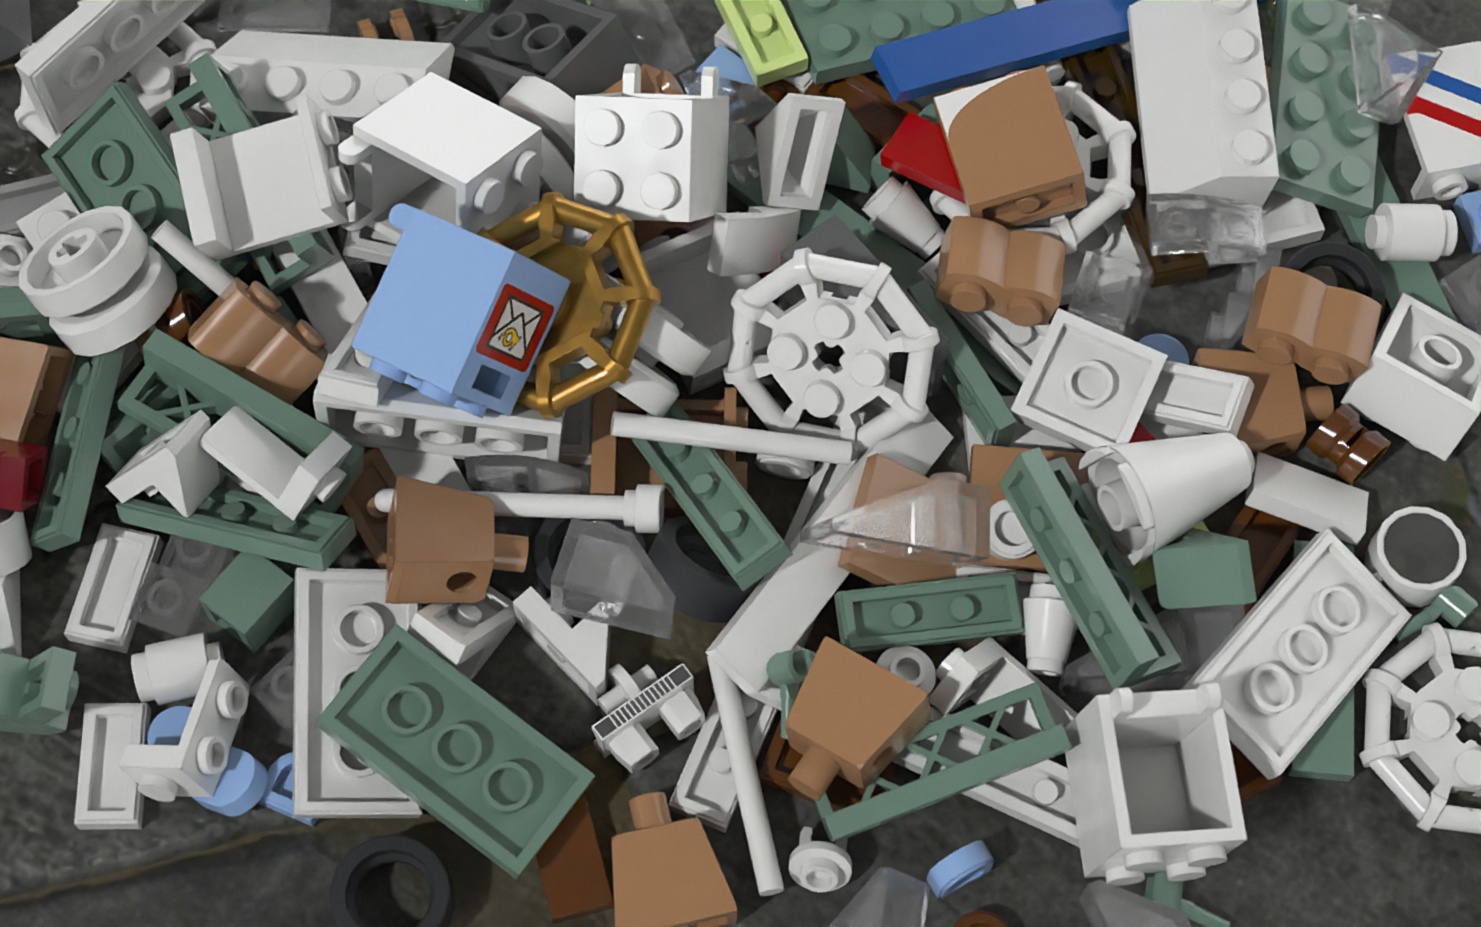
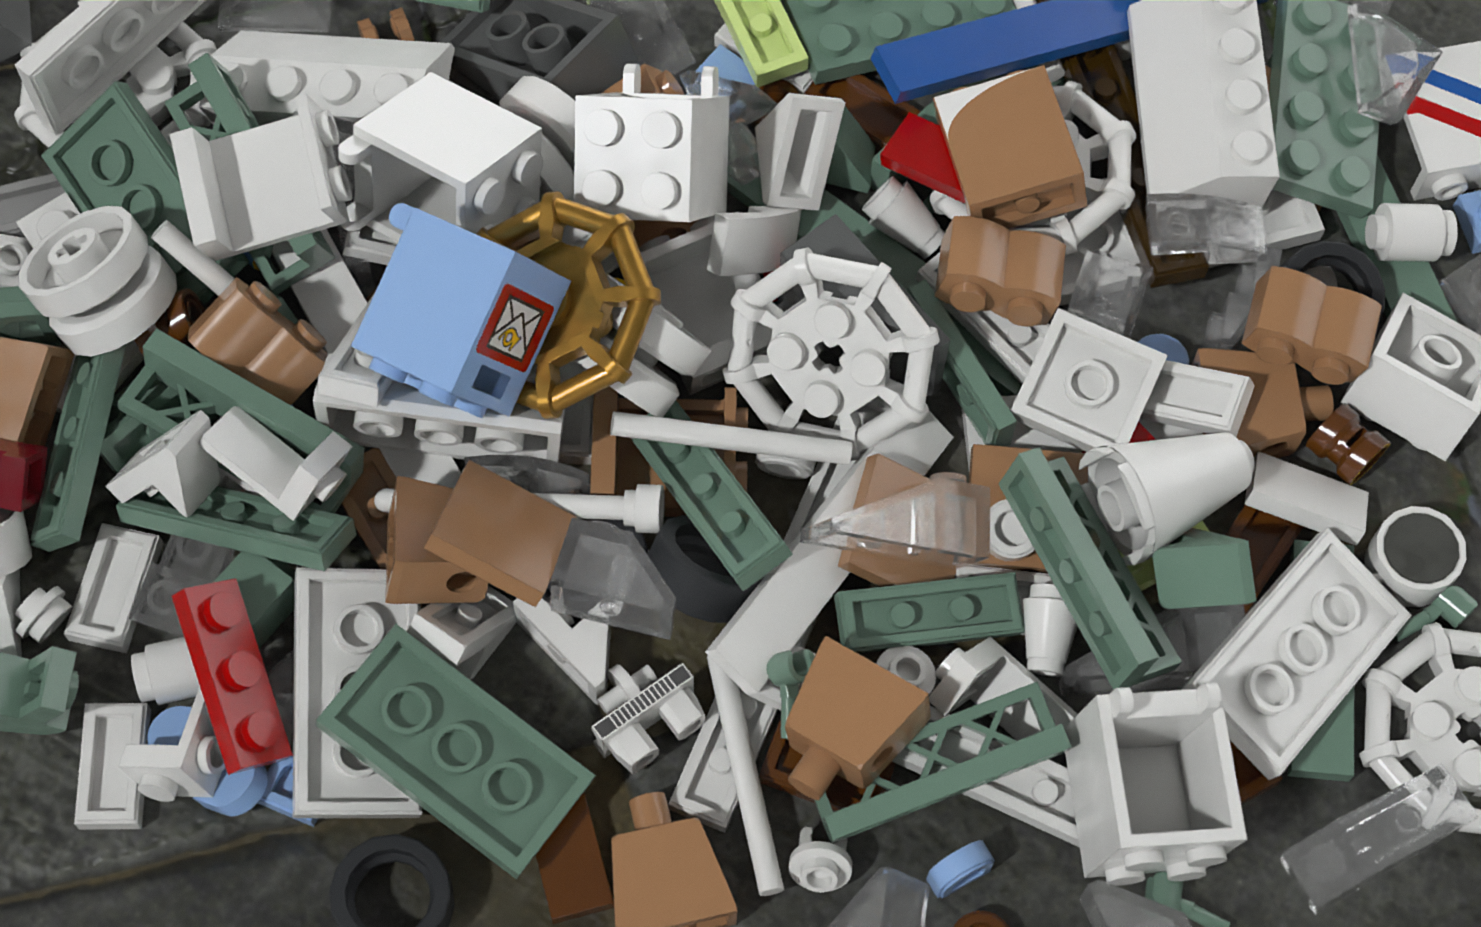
none -> white plate [15,586,73,644]
none -> red plate [171,578,293,775]
none -> medium nougat tile [424,460,577,608]
none -> clear slope [1281,763,1479,916]

